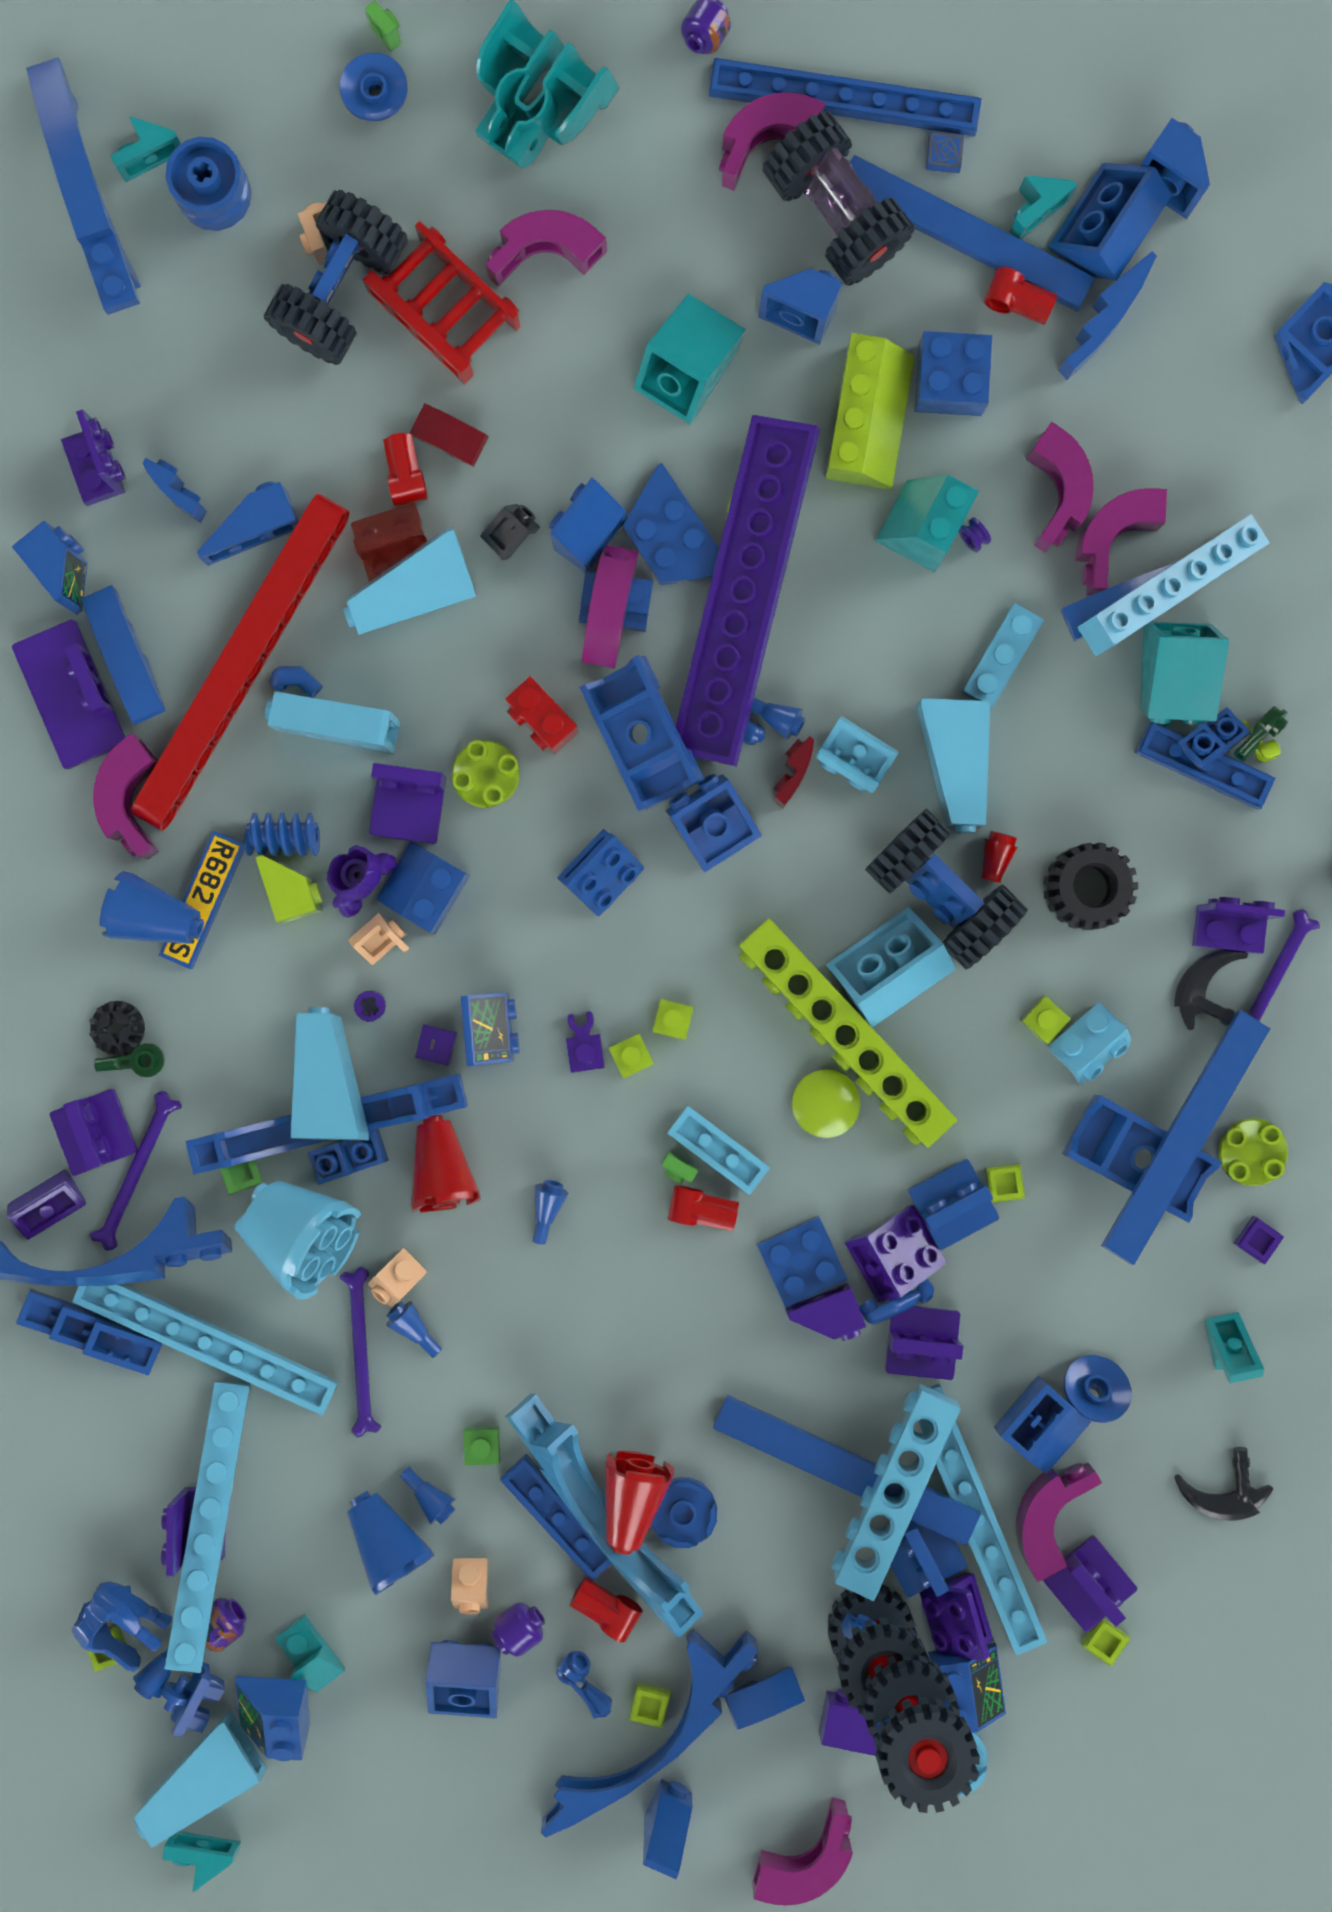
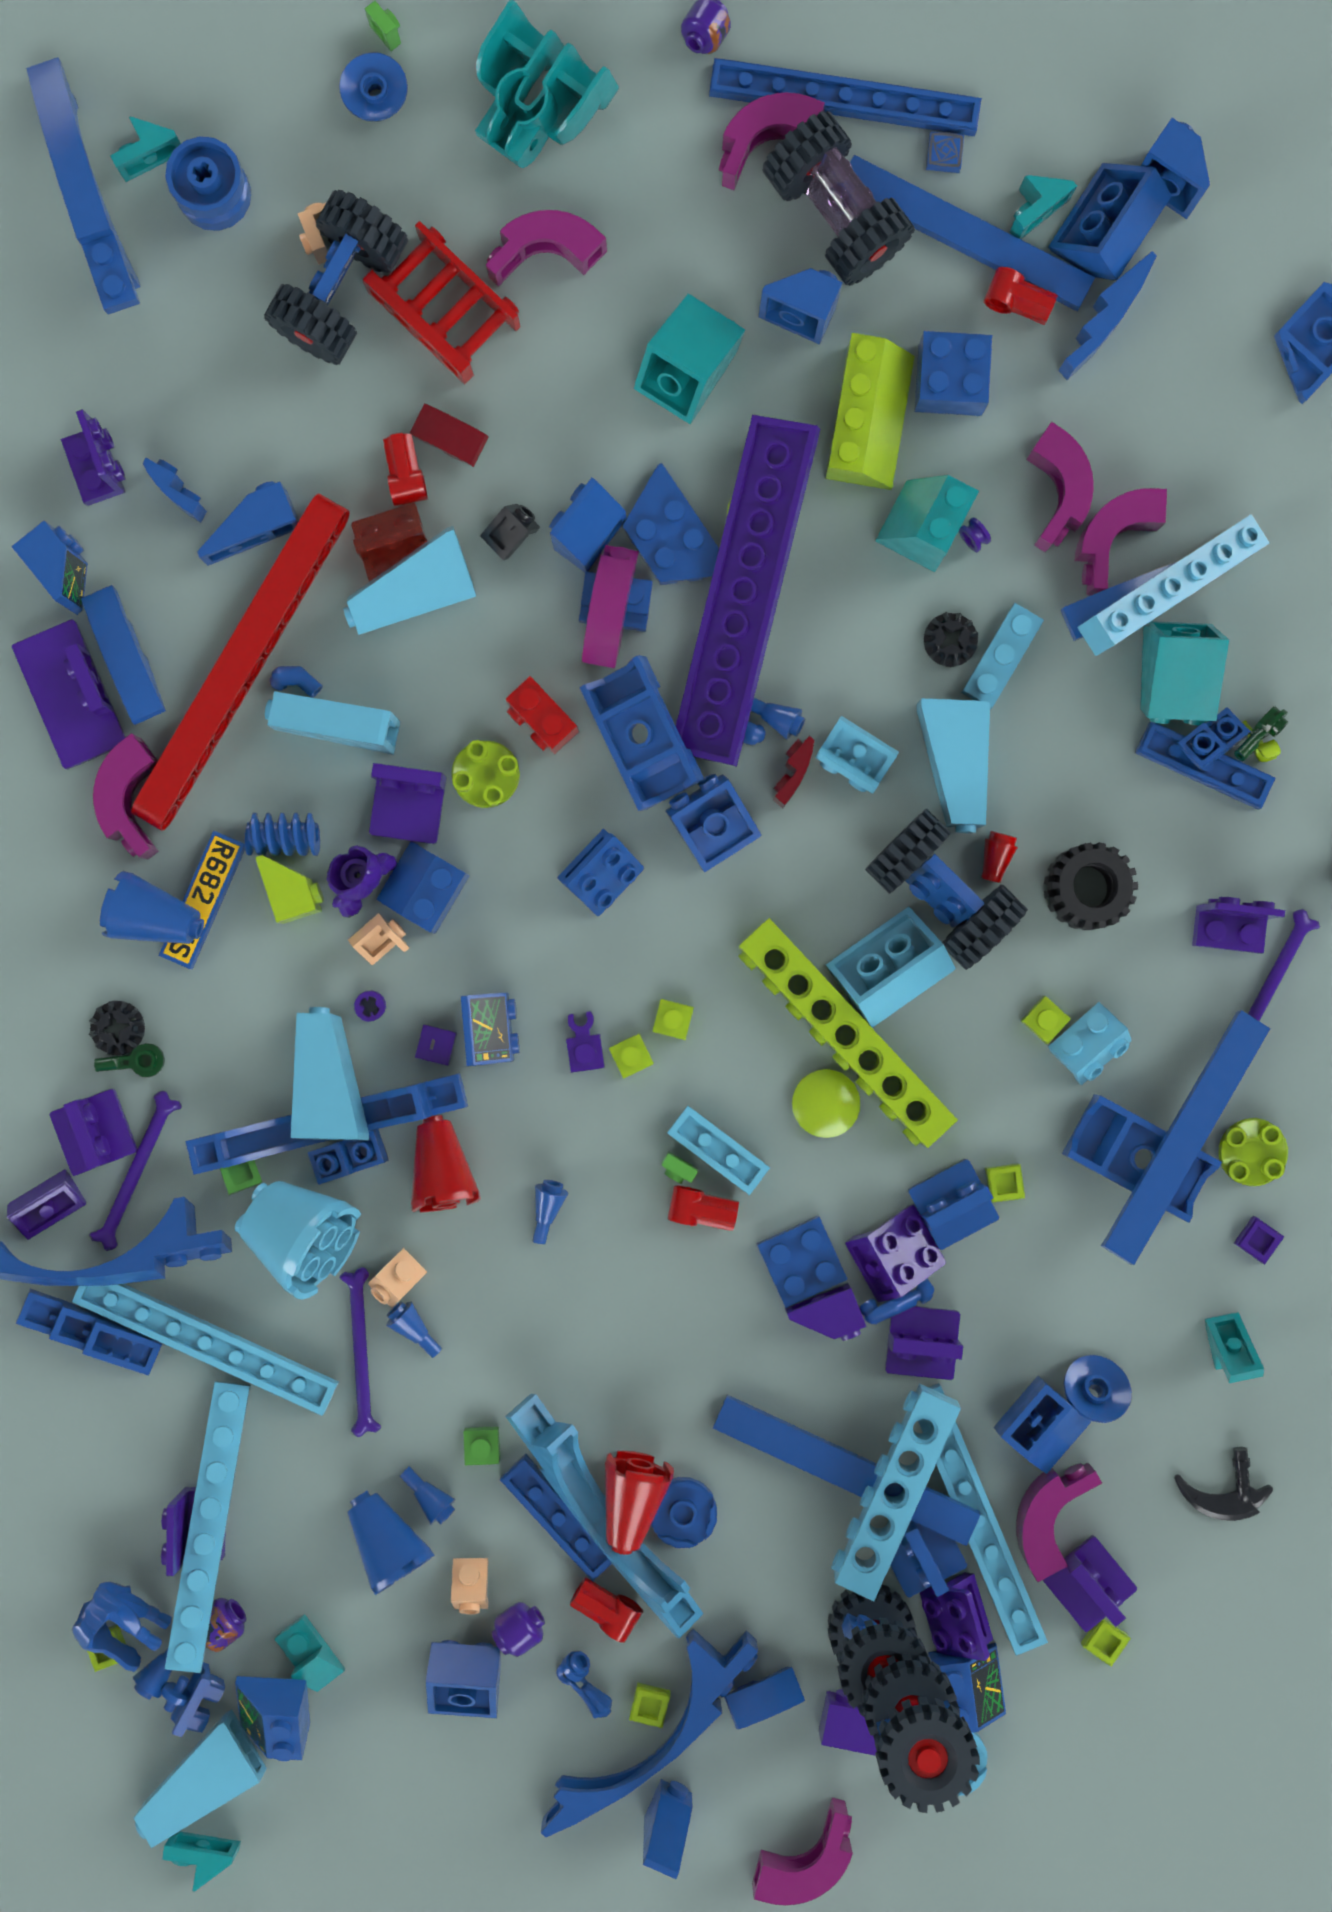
black piece [1174,950,1248,1030] -> none
none -> black gear [923,612,978,667]

